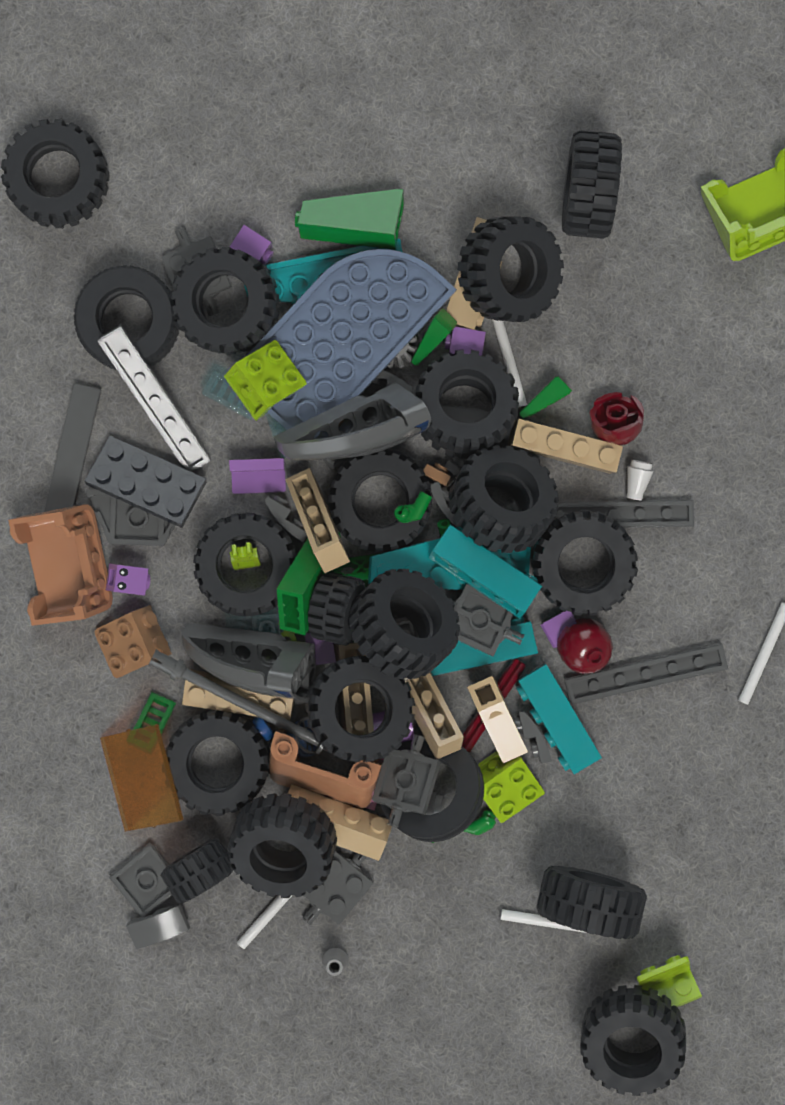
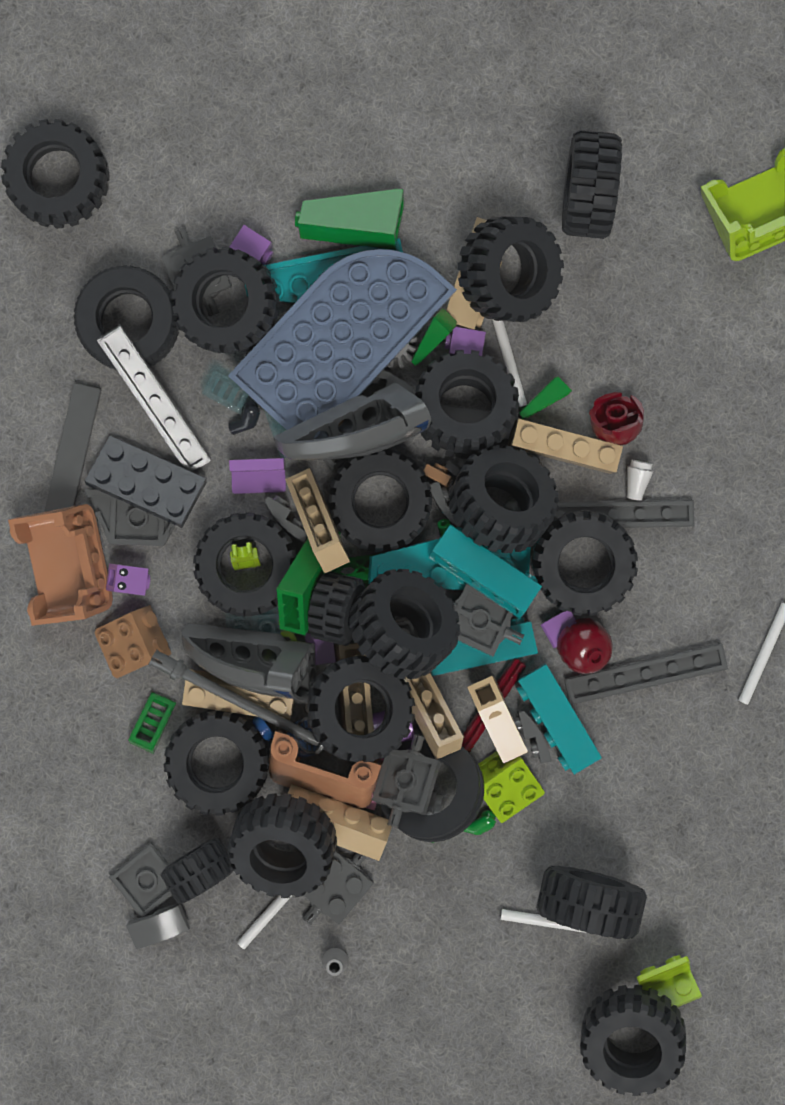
clear orange piece [100,724,184,832] -> none
lime bracket [224,340,307,421] -> none
green arm [394,491,432,523] -> none
none -> black arm [228,400,260,435]

